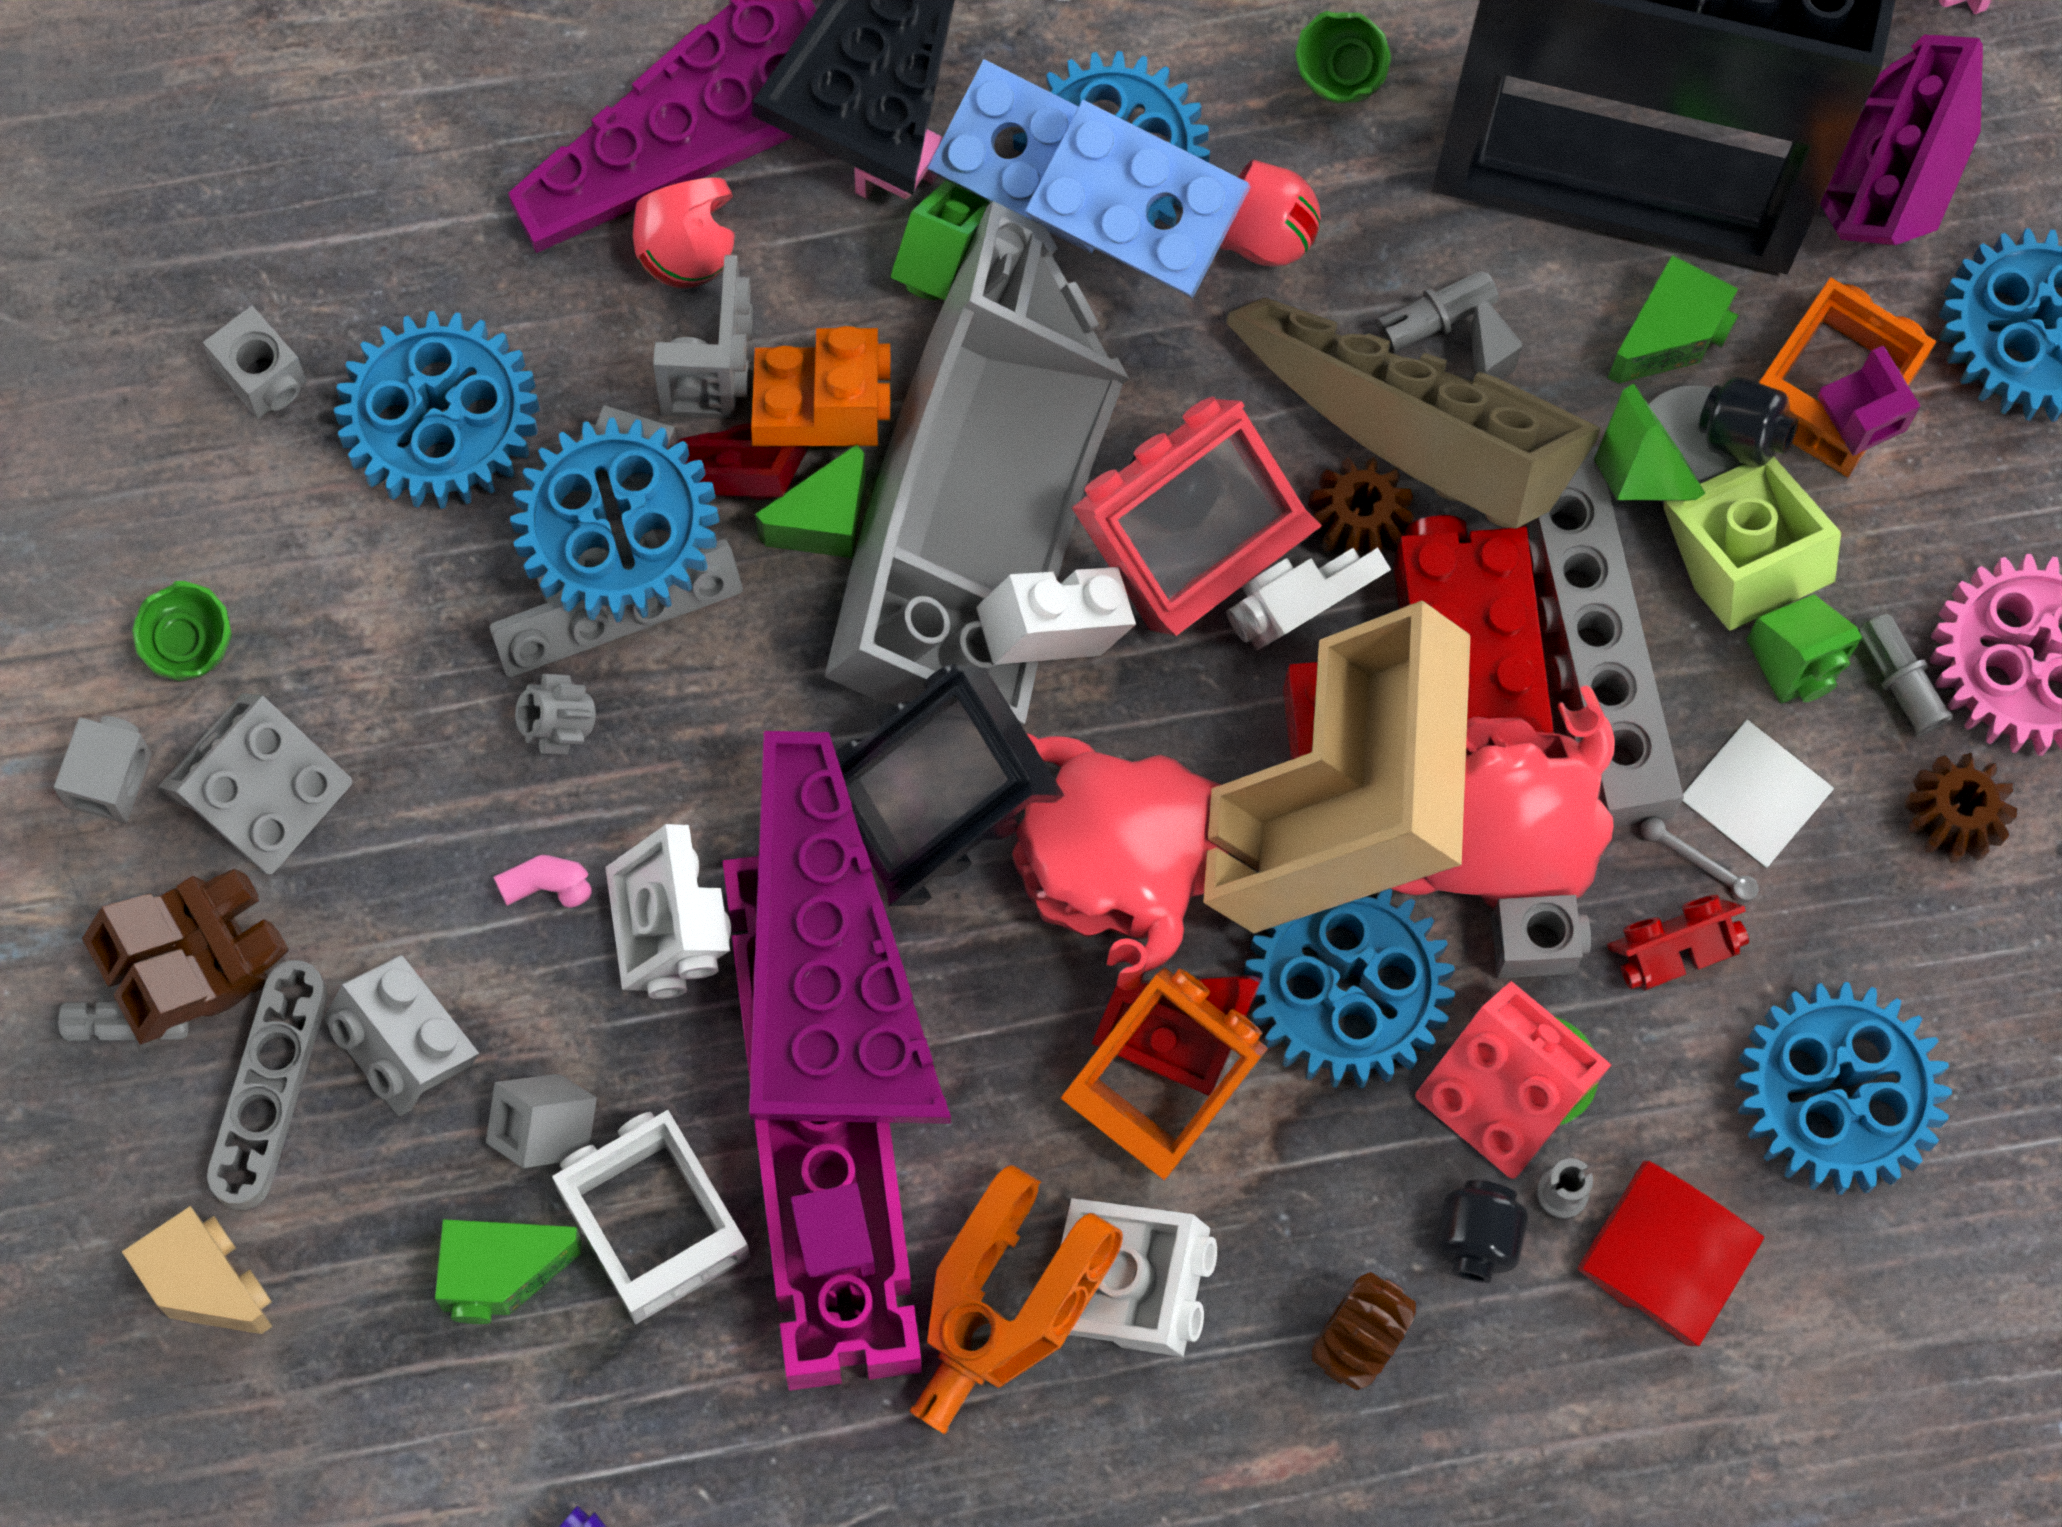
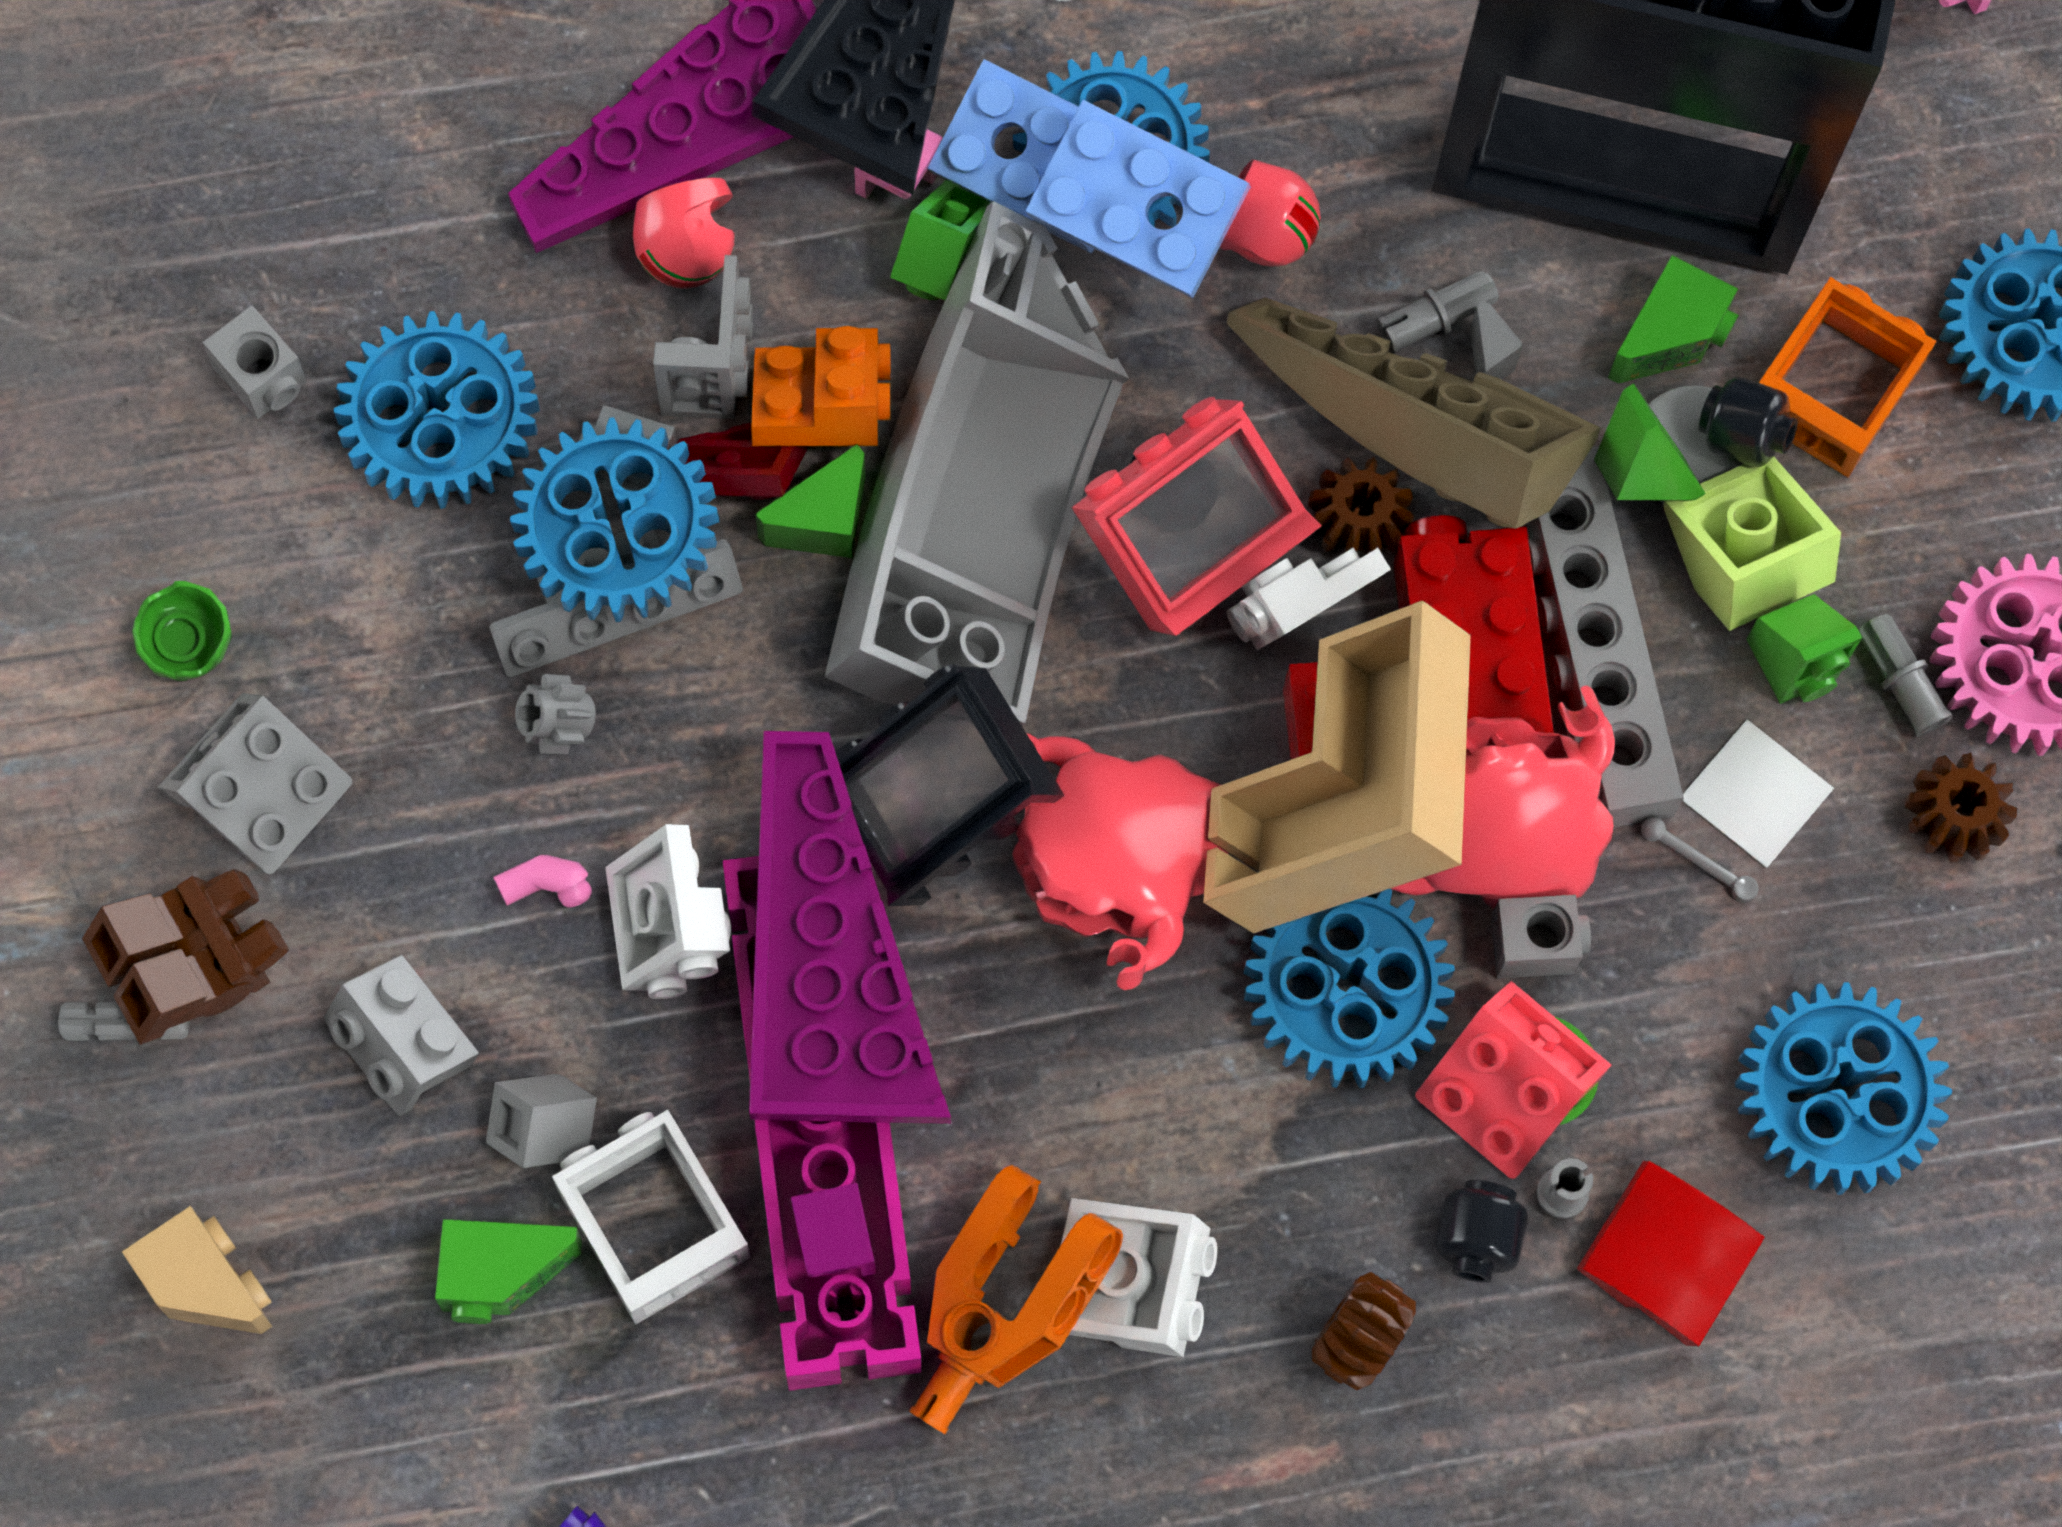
light grey brick [53,716,152,824] -> none
light grey beam [207,960,328,1211] -> none
white brick [976,567,1136,665] -> none
orange window [1060,967,1268,1181] -> none
red wing [1091,975,1263,1096] -> none
bright green hair [1295,11,1392,103] -> none
red hinge [1607,895,1749,991] -> none
magenta panel [1818,346,1921,456] -> none
magenta wedge [1820,34,1983,245] -> none

